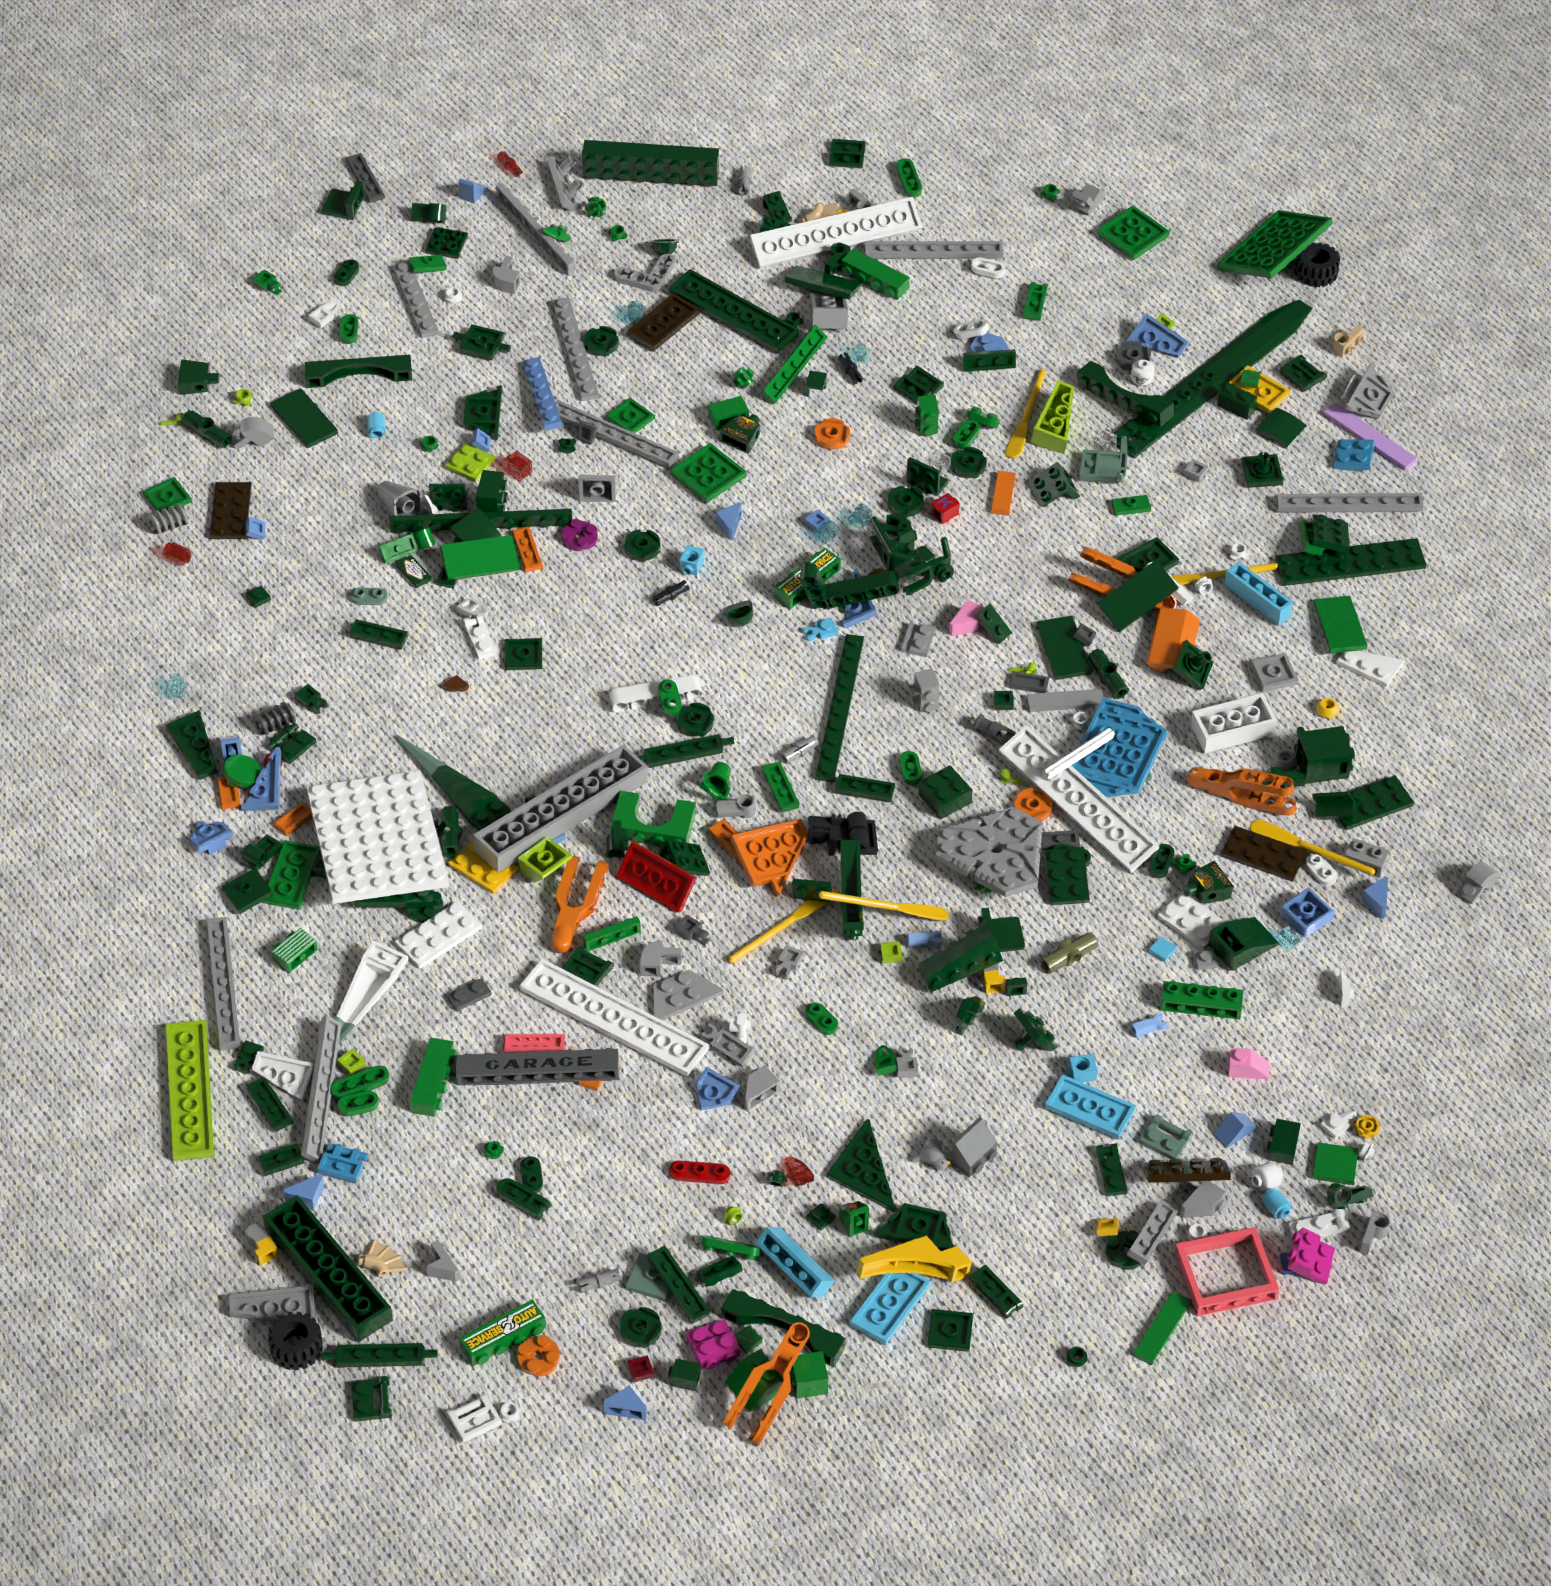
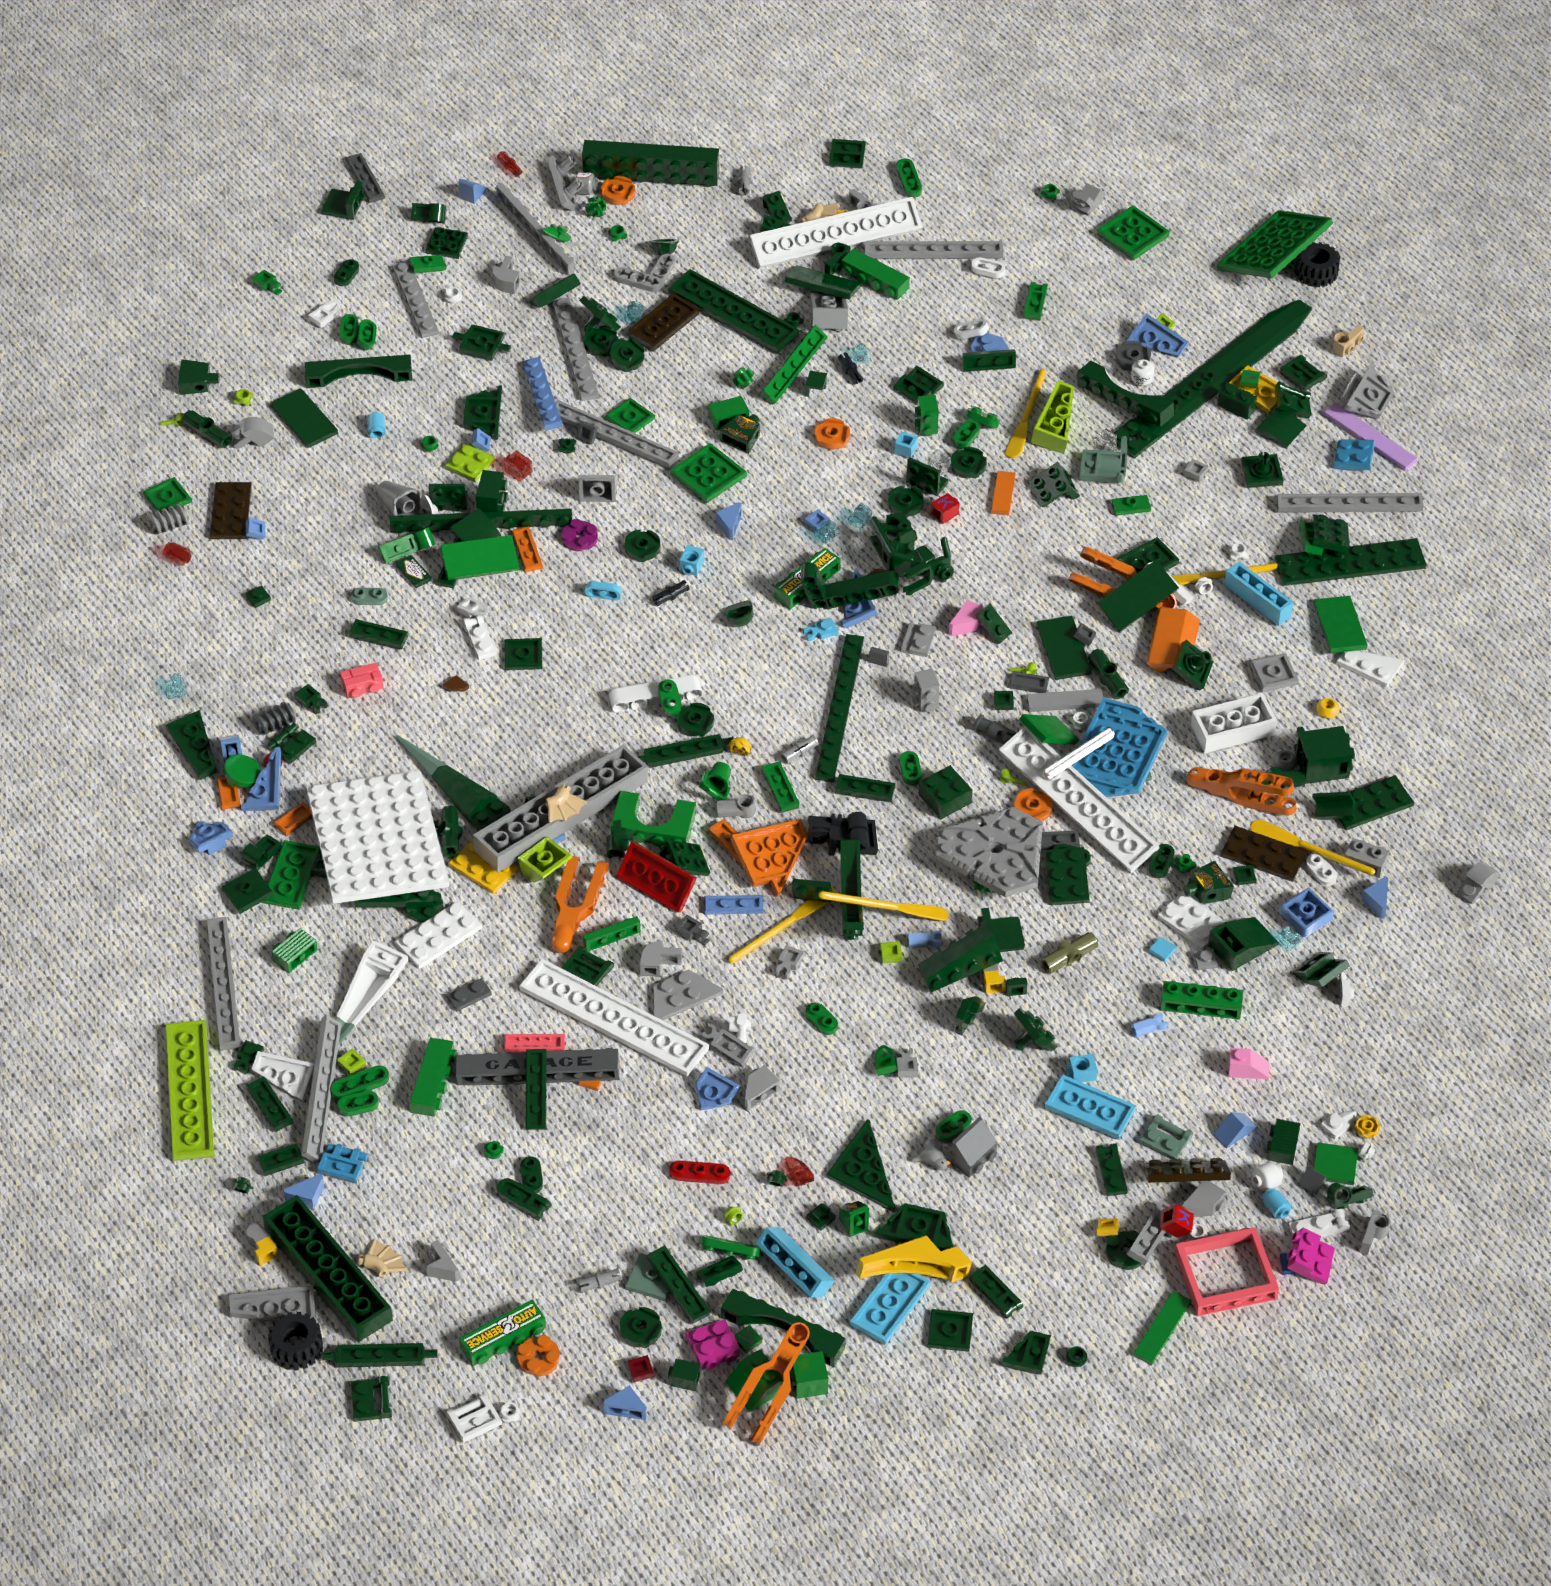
none -> dark green plate [232,1177,254,1194]
none -> coral brick [340,662,384,698]
none -> green plate [357,319,377,350]
none -> dark green tile [526,1049,547,1130]
none -> dark green slope [529,273,581,308]
none -> tan arm [545,784,587,823]
none -> light grey head [572,172,598,195]
none -> dark green plate [579,296,621,331]
none -> medium azure plate [584,581,622,601]
none -> orange plate [601,176,635,205]
none -> dark green plate [609,338,645,372]
none -> medium blue tile [704,895,763,915]
none -> yellow plate [728,737,752,756]
none -> dark grey tile [869,647,889,667]
none -> medium azure plate [894,431,918,457]
none -> green plate [936,1110,972,1142]
none -> dark green wing [1002,1331,1051,1375]
none -> green tile [1019,714,1080,745]
none -> red brick [1160,1204,1194,1238]
none -> dark green tile [1233,865,1257,886]
none -> dark green plate [1275,381,1312,419]
none -> dark green slope [1292,952,1350,987]
none -> dark grey tile [1298,1166,1327,1195]

